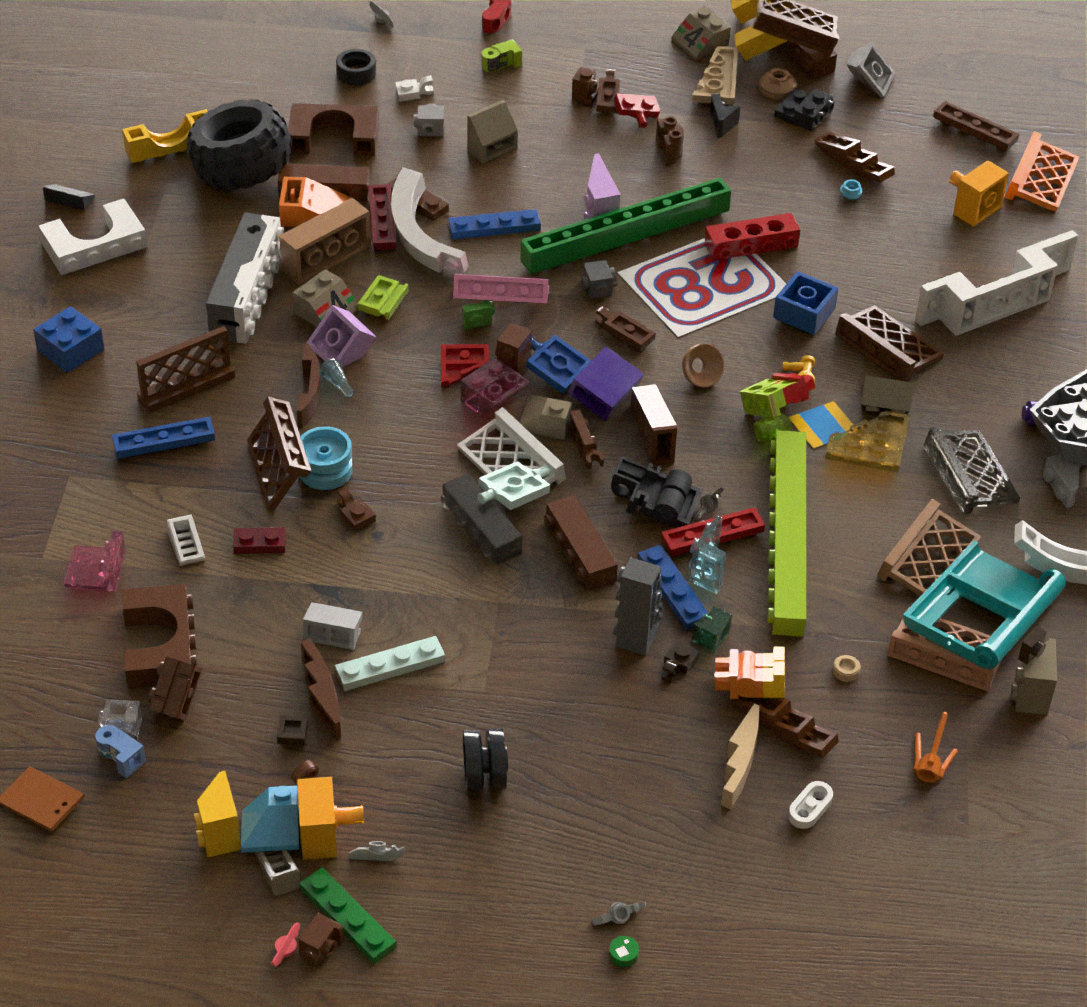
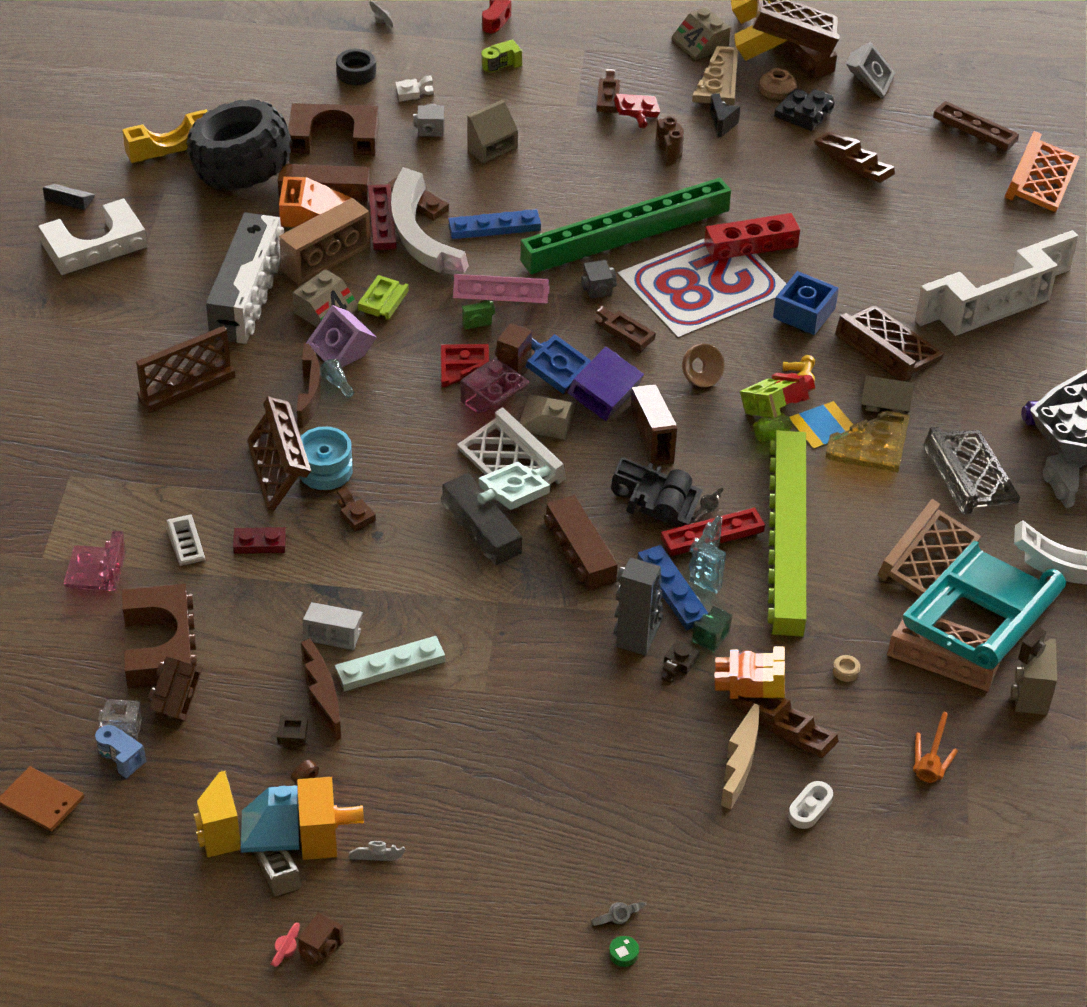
blue brick [33,306,105,373] -> none
blue plate [112,417,215,459] -> none
green plate [299,867,397,964] -> none
black wheel [463,727,508,792] -> none
reddish brown plate [569,409,604,469] -> none
reddish brown brick [571,67,598,105] -> none
lavender slope [584,153,621,220] -> none
medium azure plate [840,180,862,200] -> none
light orange brick [949,161,1009,227] -> none

